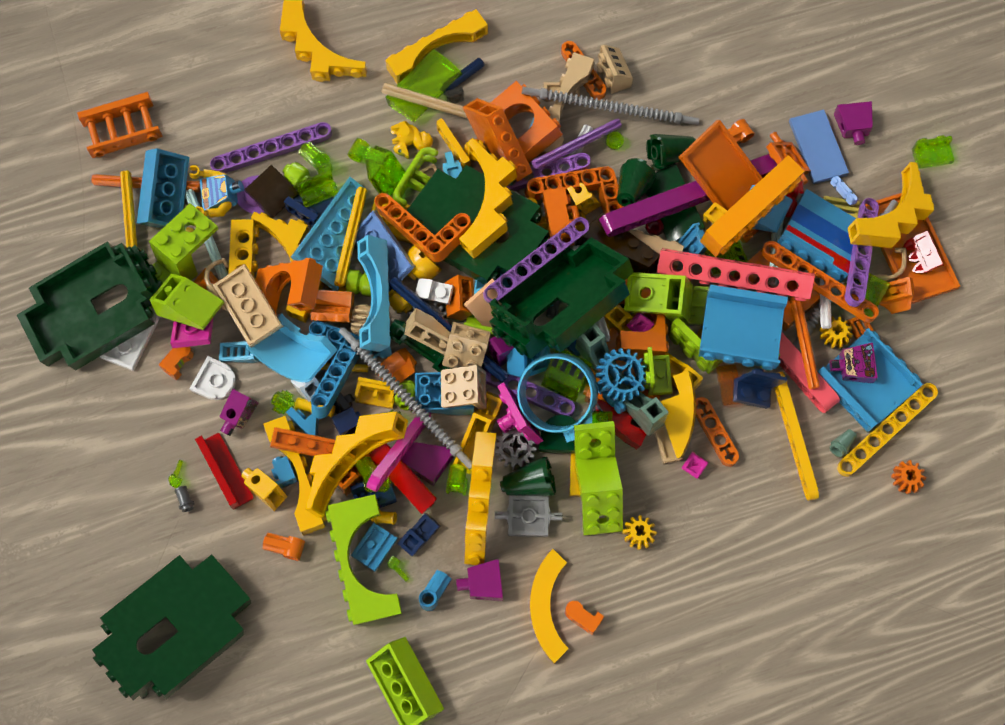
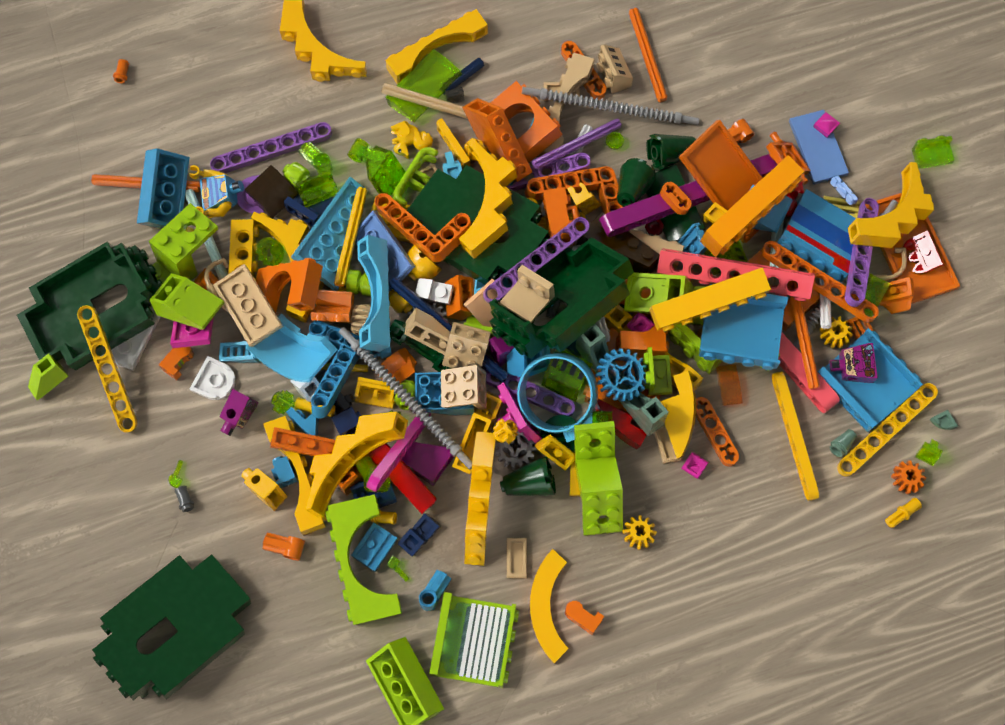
orange fence [77,92,163,158] -> none
yellow axle [120,170,137,248] -> none
red panel [195,433,254,510] -> none
clear neon green piece [446,464,468,496] -> none
magenta torso [456,559,503,601] -> none
light grey plate [495,495,562,537] -> none
dark azure axle [597,384,626,414] -> none
dark blue bracket [733,369,788,409] -> none
magenta torso [834,101,873,146] -> none
none -> lime slope [28,353,68,400]
none -> yellow beam [77,305,138,432]
none -> orange pin [113,59,130,84]
none -> clear neon green gear [255,237,284,266]
none -> panel [429,592,519,688]
none -> yellow gear [493,418,518,444]
none -> tan bracket [500,265,554,323]
none -> tan tile [507,538,527,579]
none -> yellow slope [534,434,575,471]
none -> orange axle [629,8,667,102]
none -> yellow brick [649,267,771,332]
none -> orange beam [660,182,692,215]
none -> dark pink tile [813,112,840,138]
none -> yellow axle [885,498,922,528]
none -> clear neon green tile [915,439,943,466]
none -> sand green tile [930,410,958,430]

